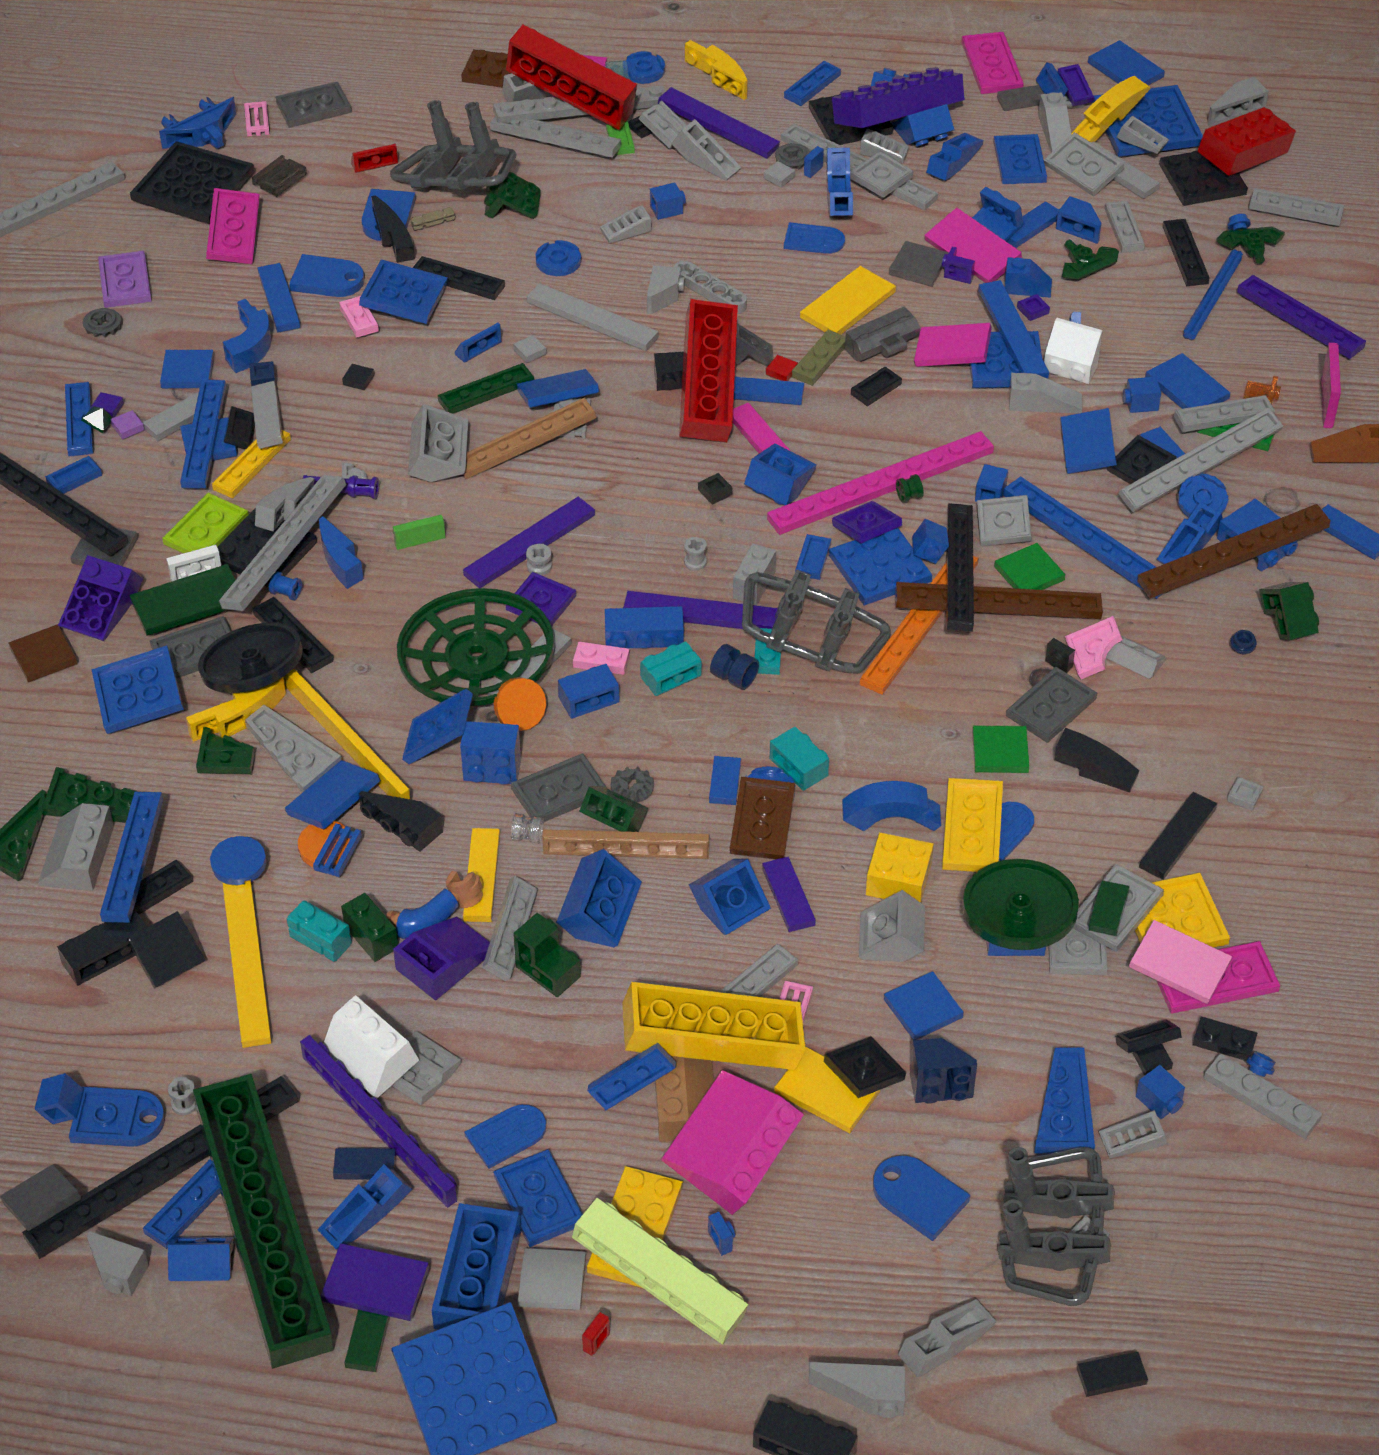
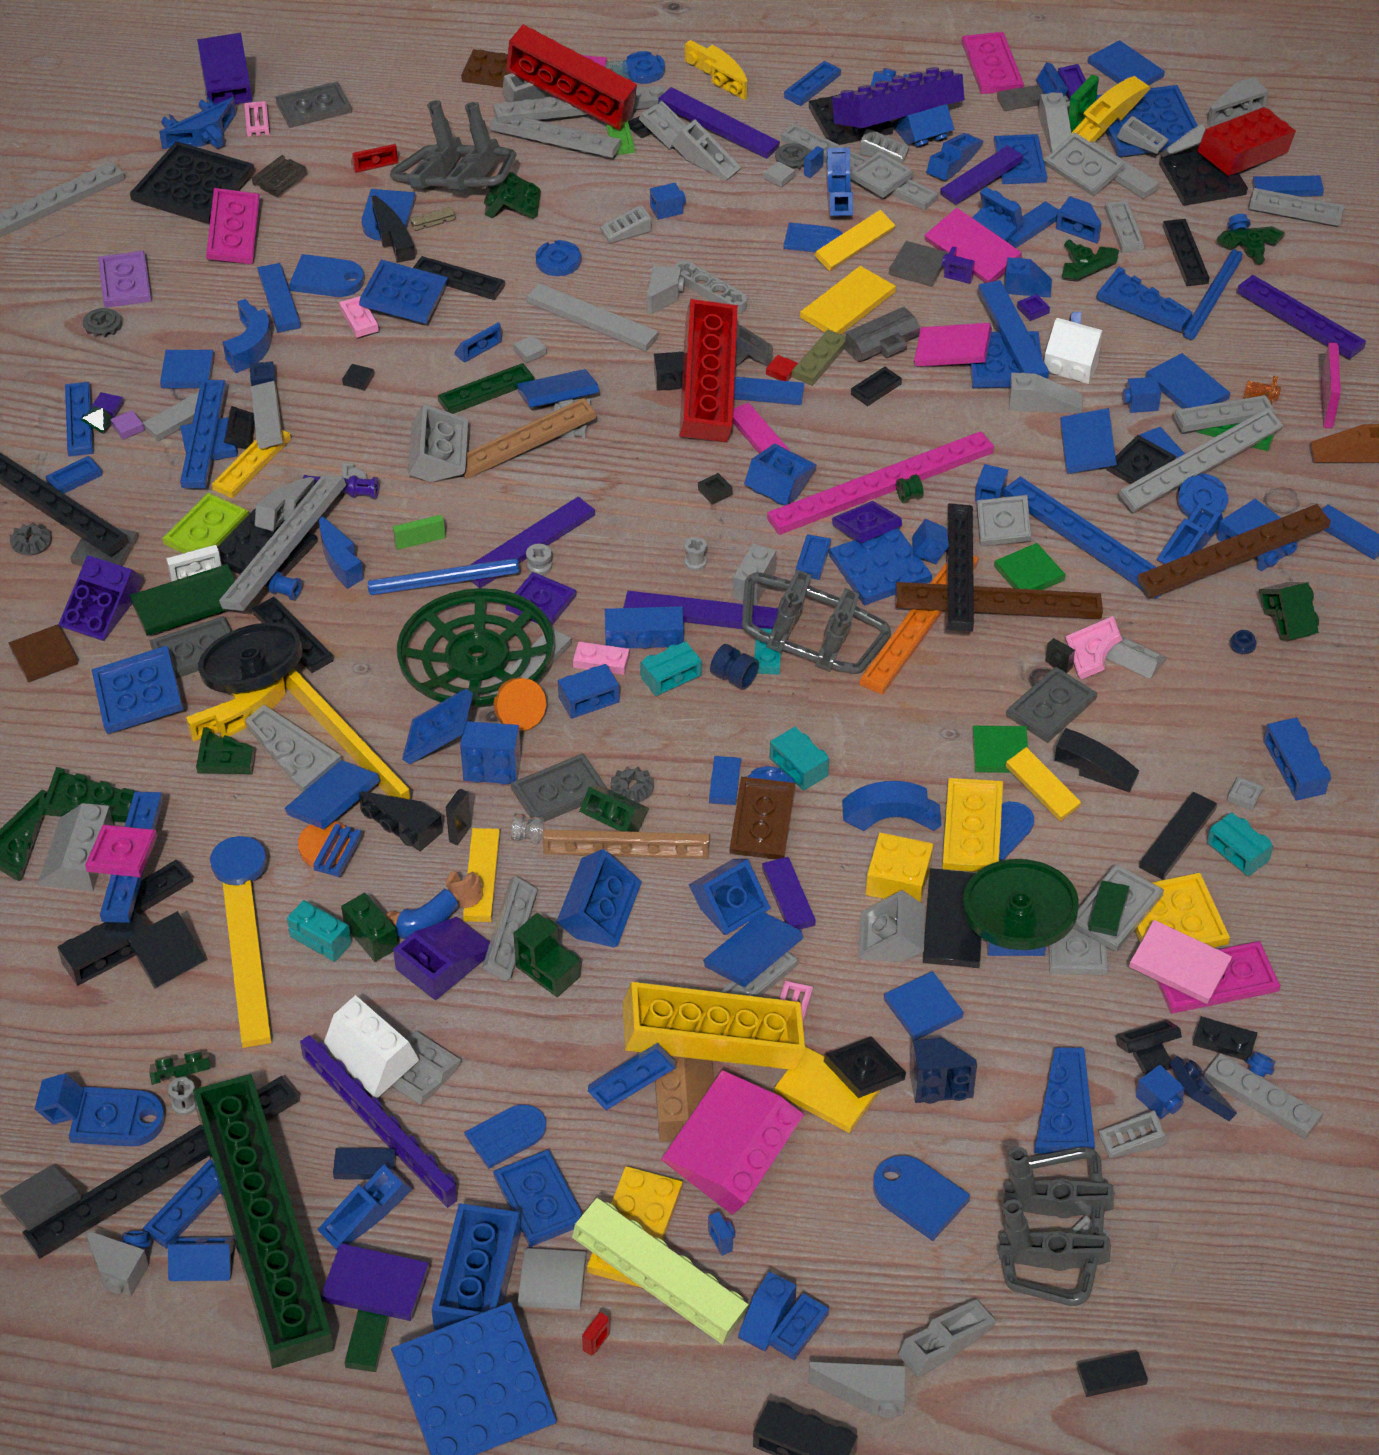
none -> dark grey gear [10,522,51,555]
none -> dark pink tile [85,825,157,877]
none -> blue plate [120,1231,151,1250]
none -> dark green wing [149,1050,211,1085]
none -> dark purple slope [197,33,252,105]
none -> blue axle [368,558,519,595]
none -> black tile [446,789,471,846]
none -> blue tile [703,912,803,987]
none -> blue slope [738,1272,796,1352]
none -> blue plate [768,1293,829,1361]
none -> yellow tile [814,210,895,271]
none -> black tile [923,868,982,968]
none -> dark purple tile [940,145,1023,205]
none -> yellow tile [1006,747,1081,822]
none -> green tile [1068,74,1099,133]
none -> blue wing [1097,266,1193,332]
none -> light grey slope [1161,124,1205,157]
none -> dark blue wing [1170,1056,1237,1121]
none -> teal brick [1207,812,1273,877]
none -> blue tile [1252,175,1324,196]
none -> blue brick [1263,717,1331,801]

